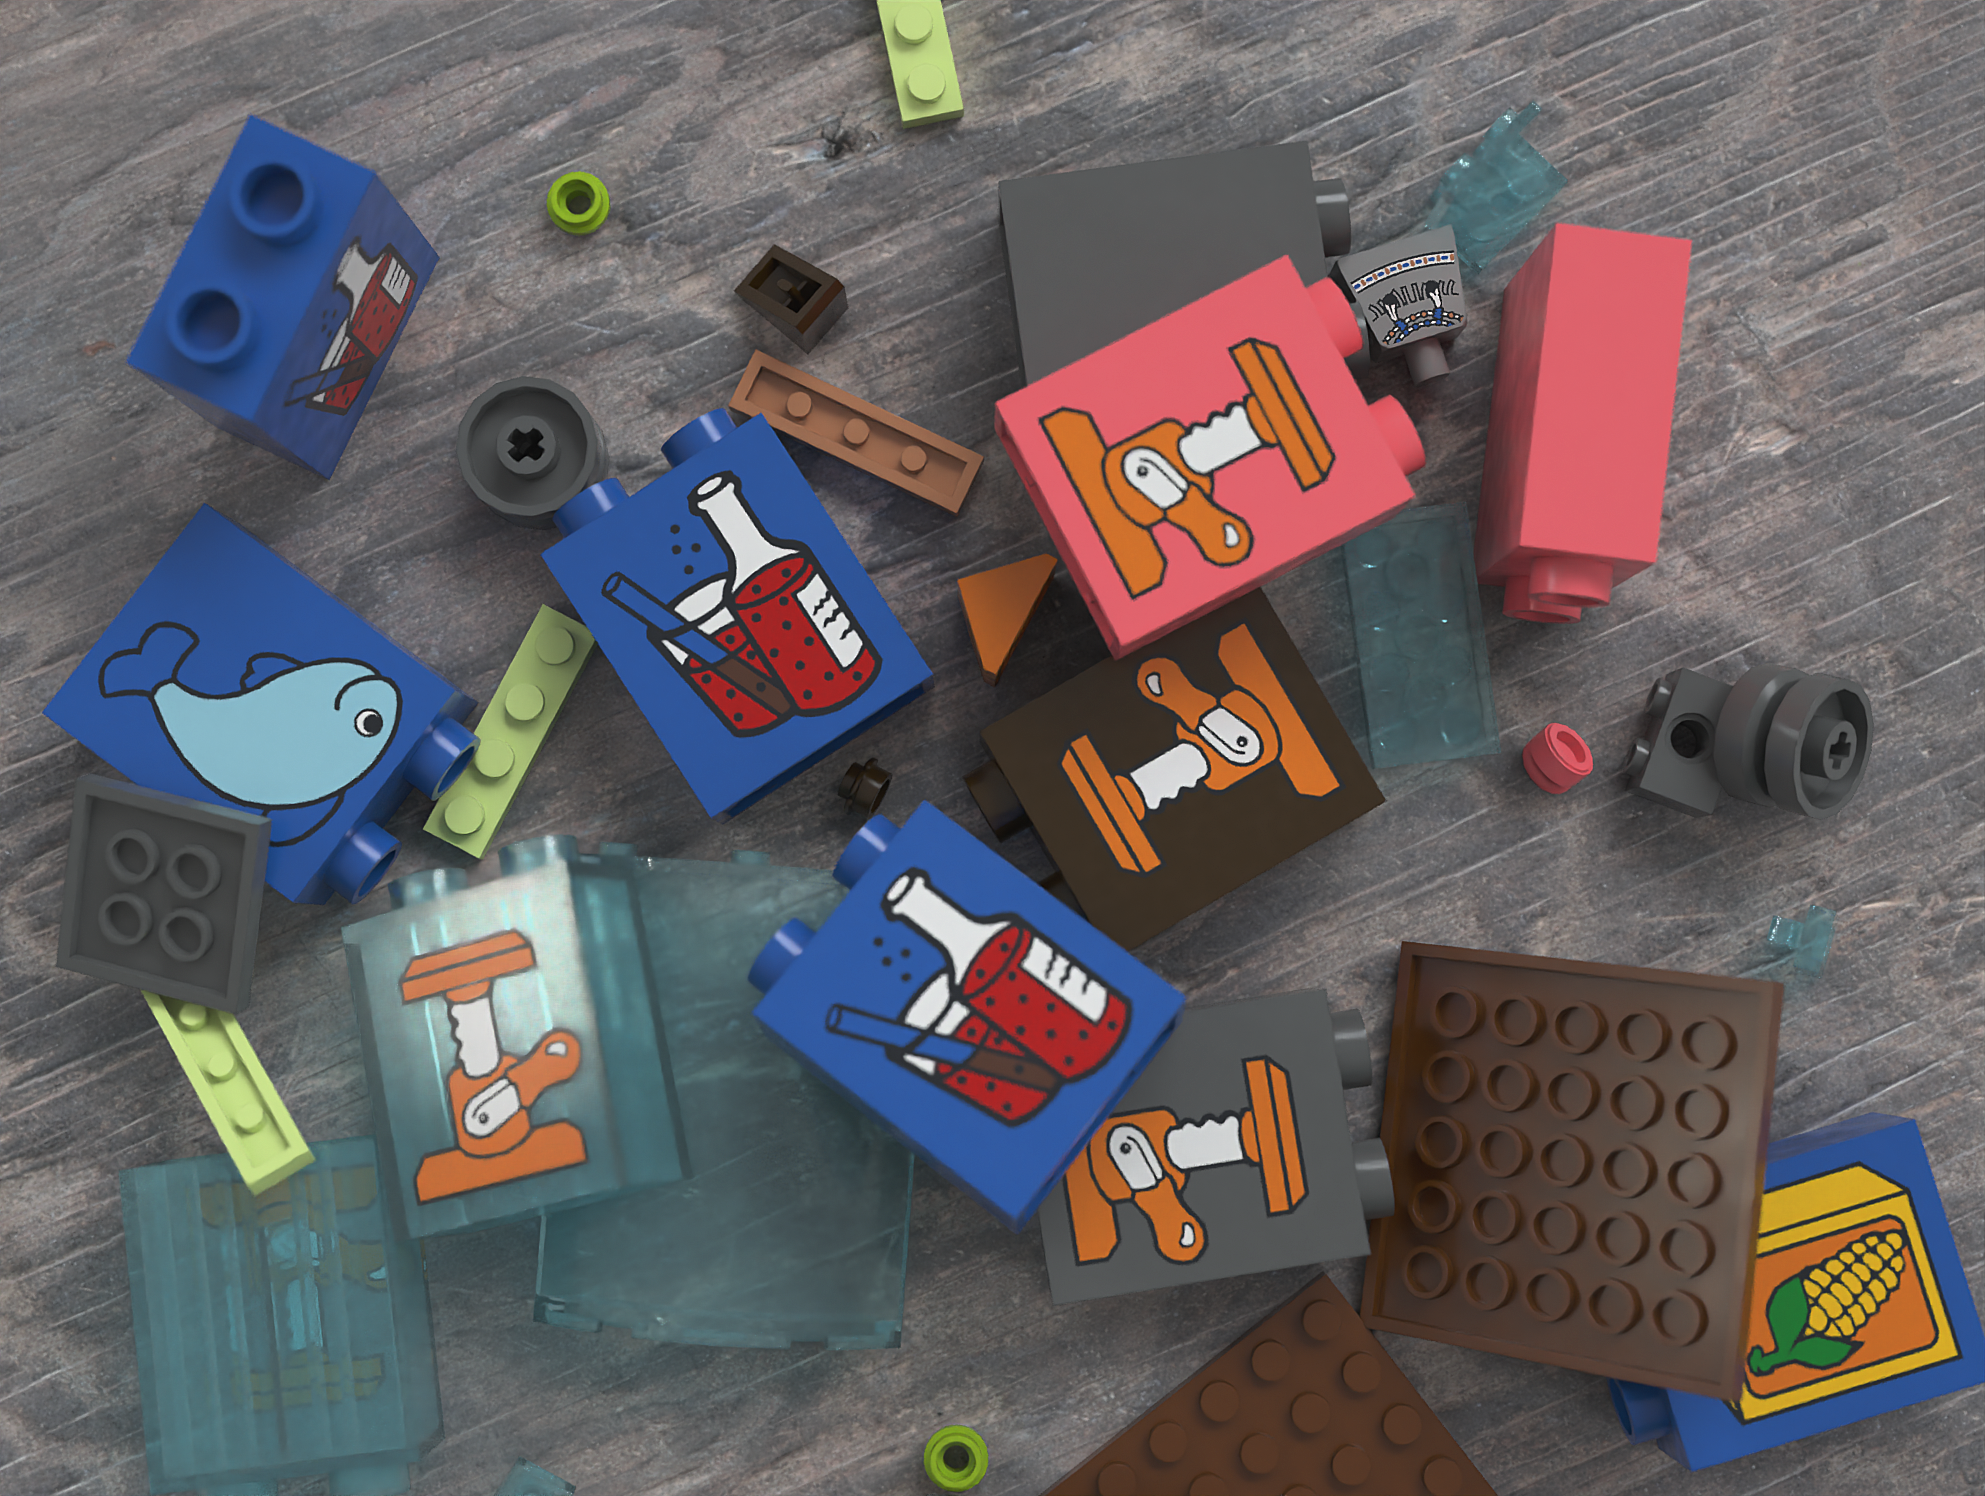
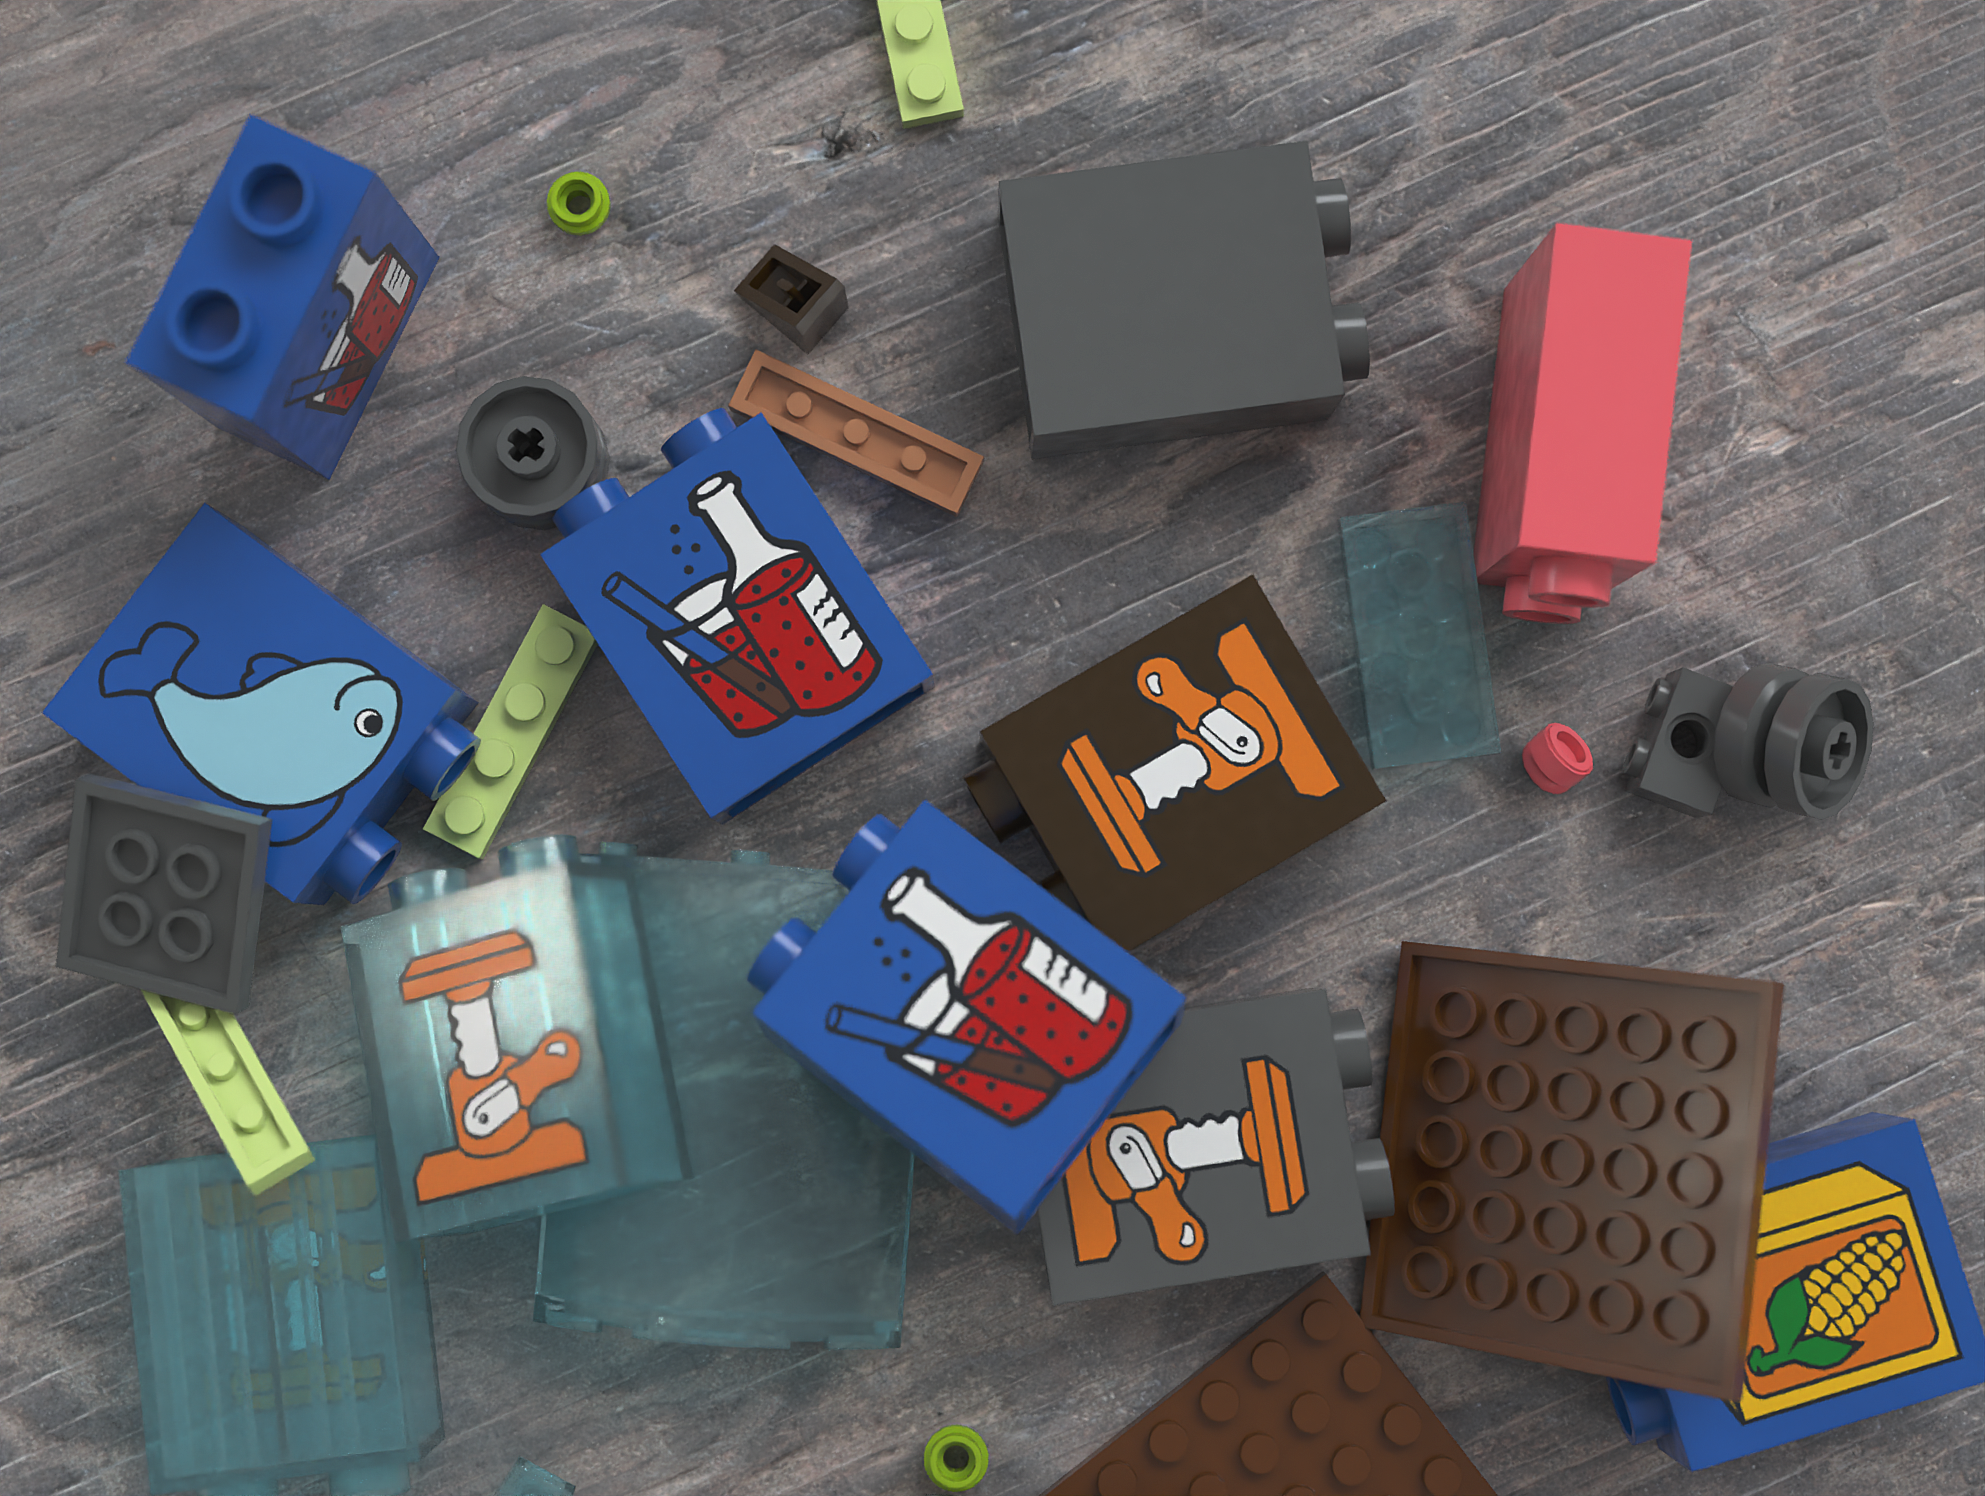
dark brown plate [838,757,892,819] -> none
orange slope [957,553,1058,688] -> none
coral brick [994,255,1426,661] -> none
light grey torso [1329,224,1467,387] -> none
clear light blue bracket [1424,100,1568,275] -> none
clear light blue tile [1767,904,1839,979] -> none

